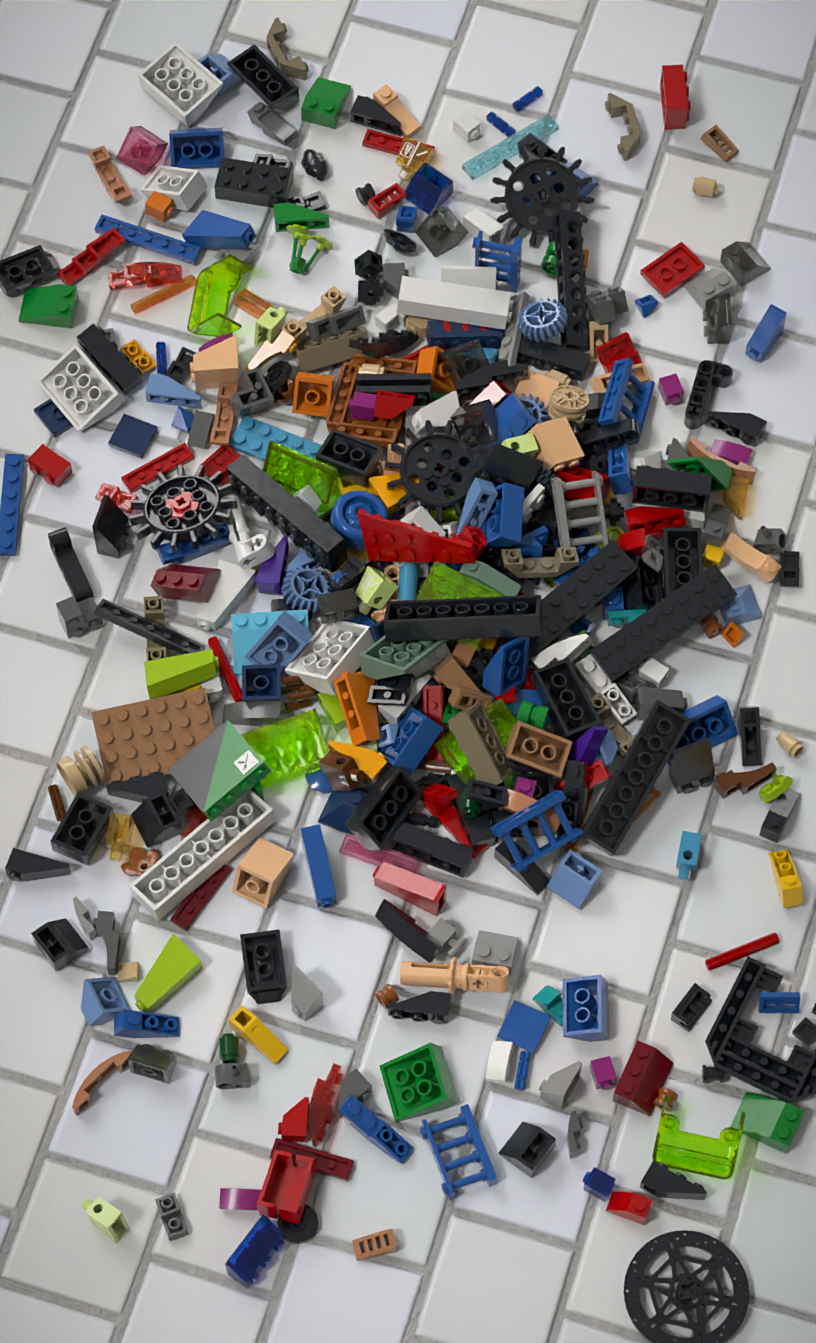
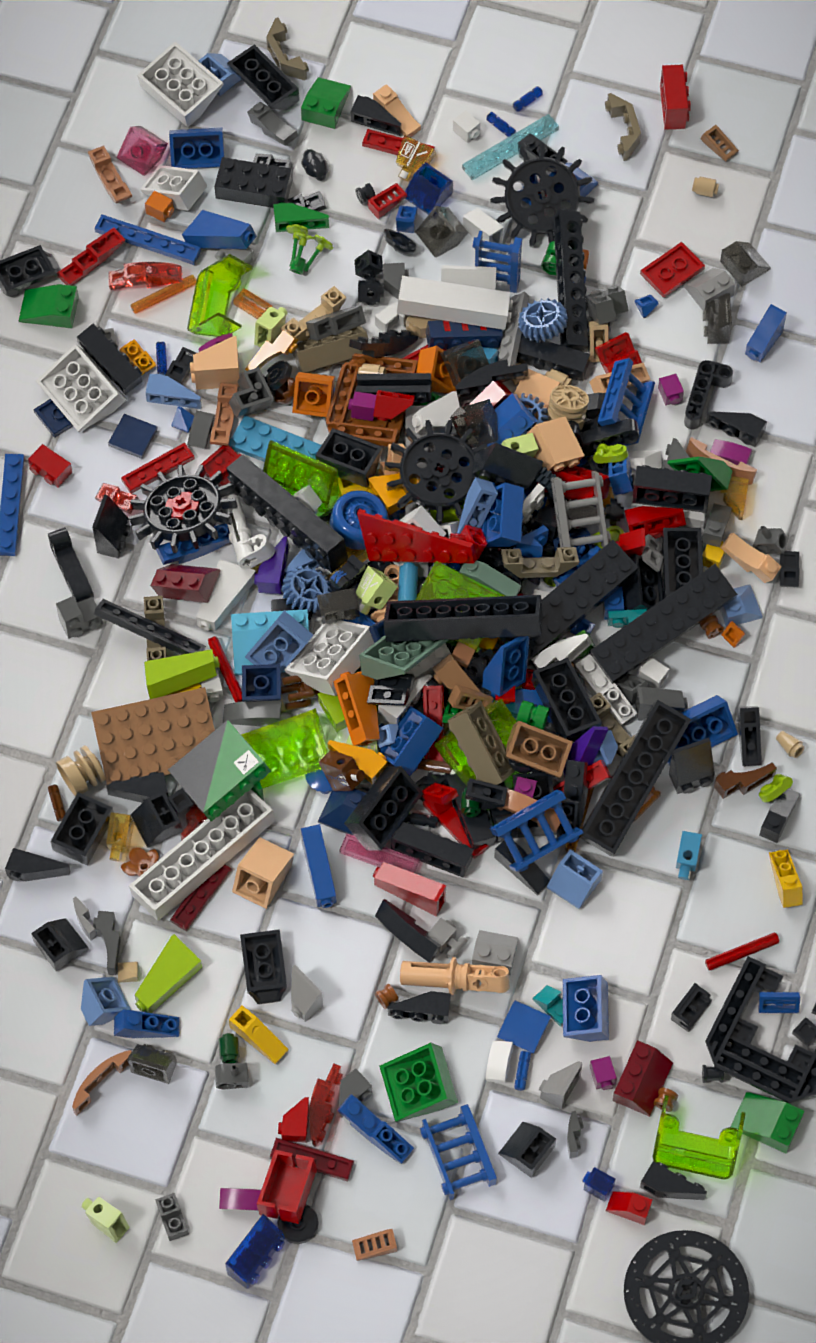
none -> lime plate [593,443,629,463]

